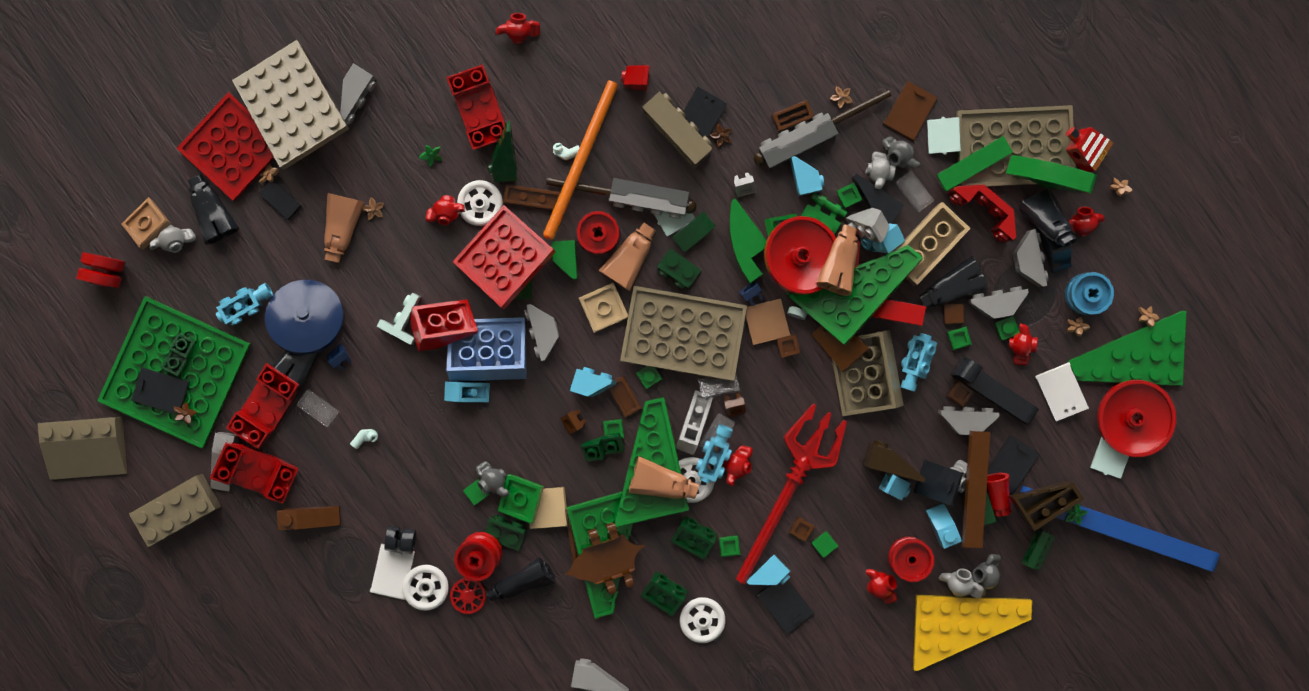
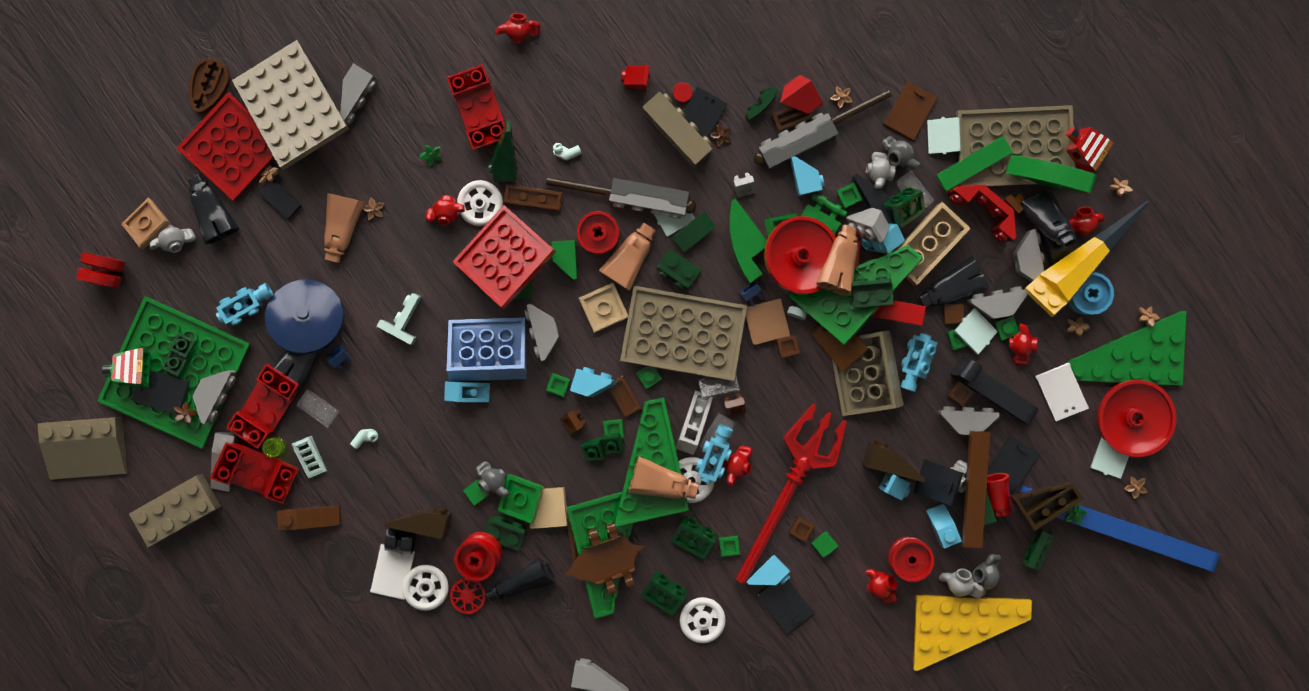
red slope [409,299,478,351] -> none
orange piece [543,80,618,240] -> none
none -> torso [102,348,151,389]
none -> reddish brown piece [189,58,231,113]
none -> light grey slope [193,370,236,424]
none -> clear neon green wheel [263,437,286,457]
none -> light aqua slope [292,436,327,479]
none -> dark brown slope [385,506,452,539]
none -> green tile [546,373,571,397]
none -> red tile [673,83,692,103]
none -> dark green slope [745,87,778,122]
none -> red slope [780,75,823,115]
none -> dark green bracket [852,276,894,309]
none -> dark green bracket [884,187,925,228]
none -> light aqua piece [954,308,998,354]
none -> reddish brown tile [1003,194,1024,216]
none -> yellow plate [1024,201,1149,317]
none -> medium nougat plant [1124,476,1147,499]

